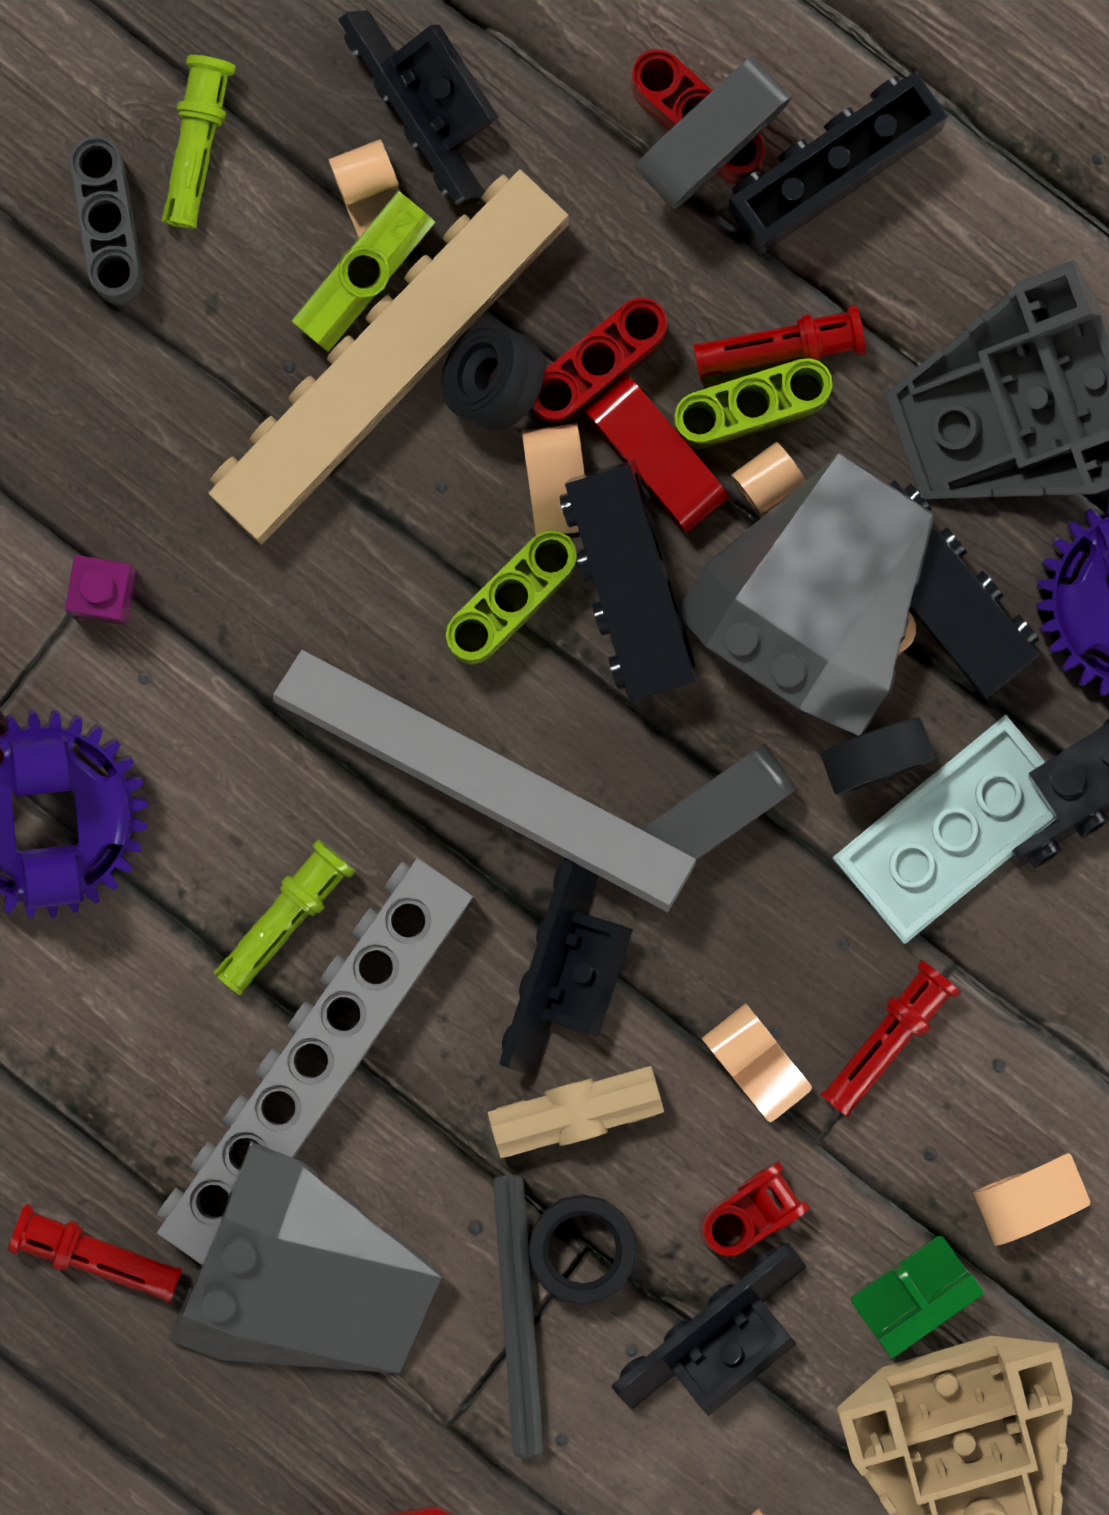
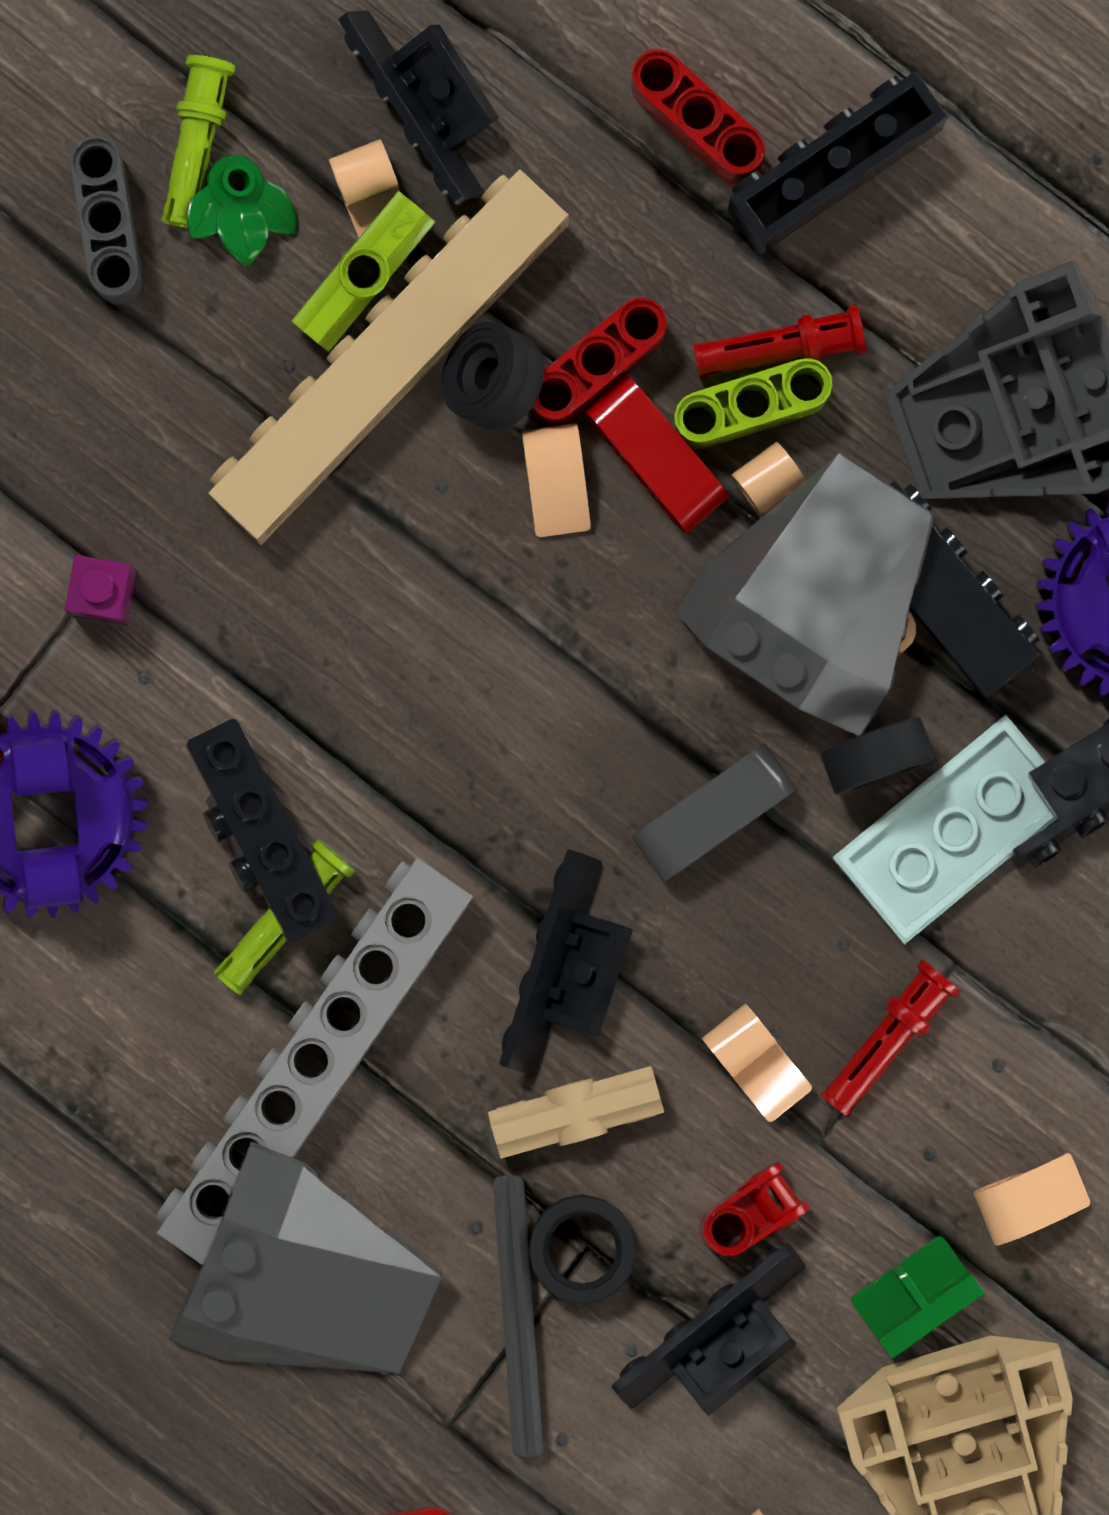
red pin [7,1204,183,1303] -> none
light grey tile [273,650,696,912] -> none
lime beam [446,530,577,665] -> none
black brick [560,460,699,701] -> none
dark grey beam [634,56,792,209] -> none
none -> green plate [186,155,297,266]
none -> black bracket [186,719,338,943]

